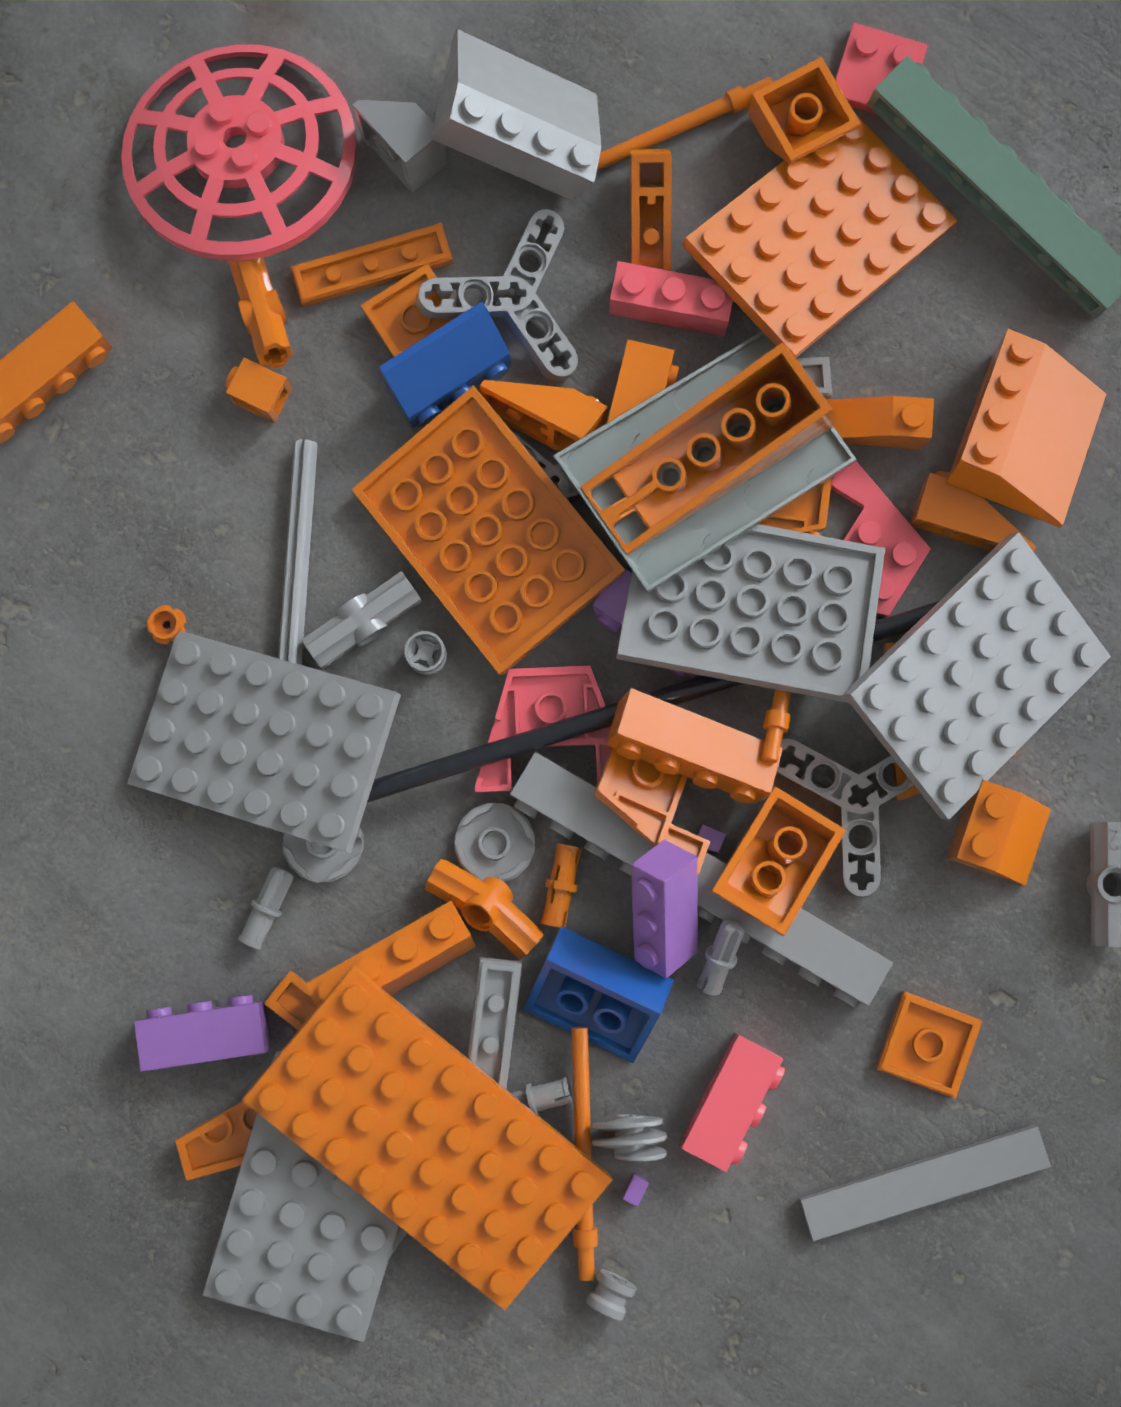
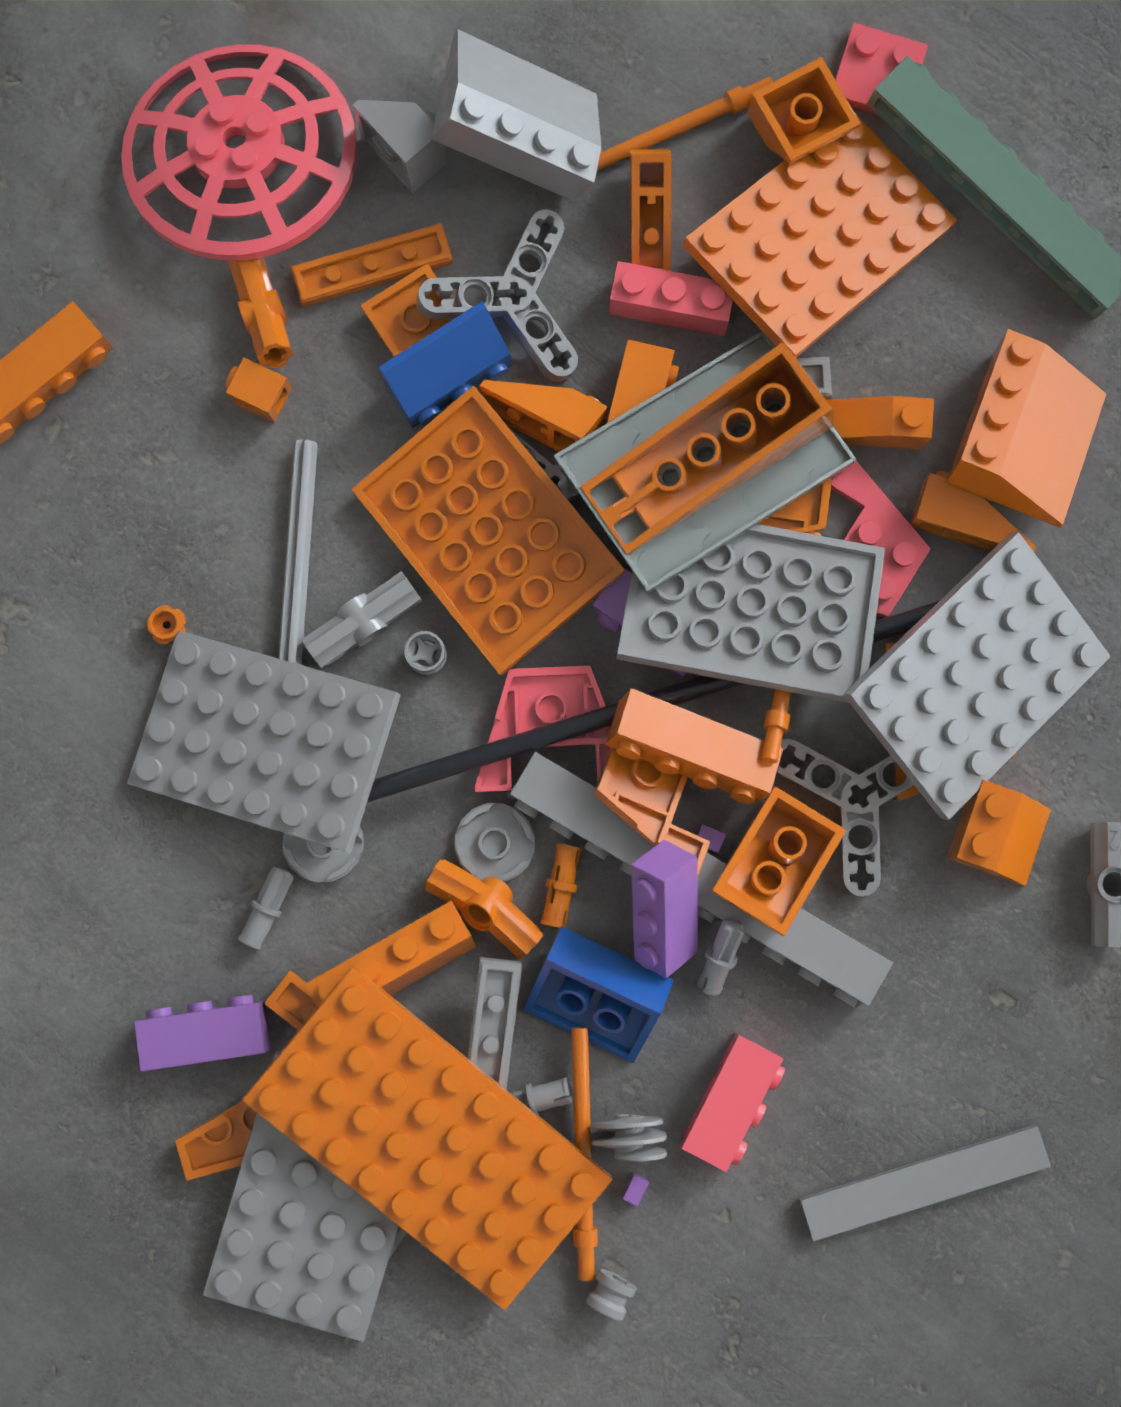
orange tile [875,991,983,1099] -> none

